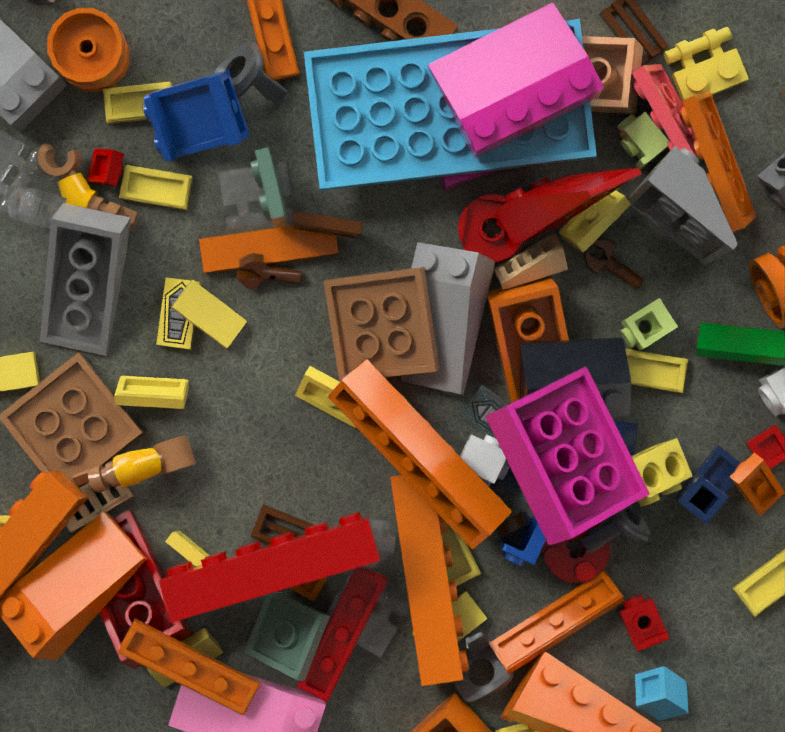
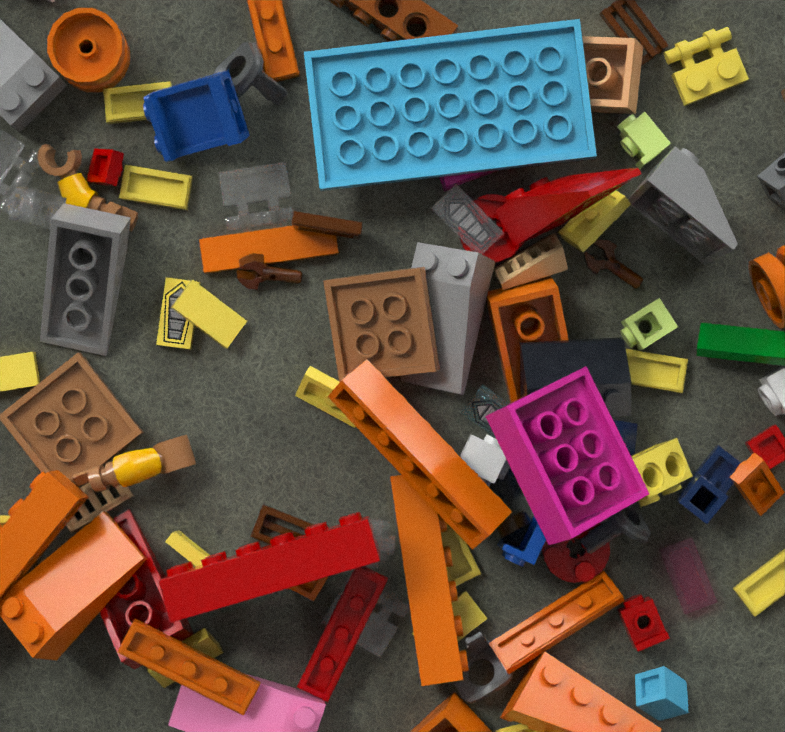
light yellow tile [114,376,189,409] -> none
sand green plate [244,591,330,681] -> none
sand green plate [251,147,289,228] -> none
slope [428,3,604,159] -> none
coral plate [632,64,699,159] -> none
orange plate [681,89,757,232] -> none
none -> clear tile [431,184,504,255]
none -> clear pink tile [659,537,717,614]

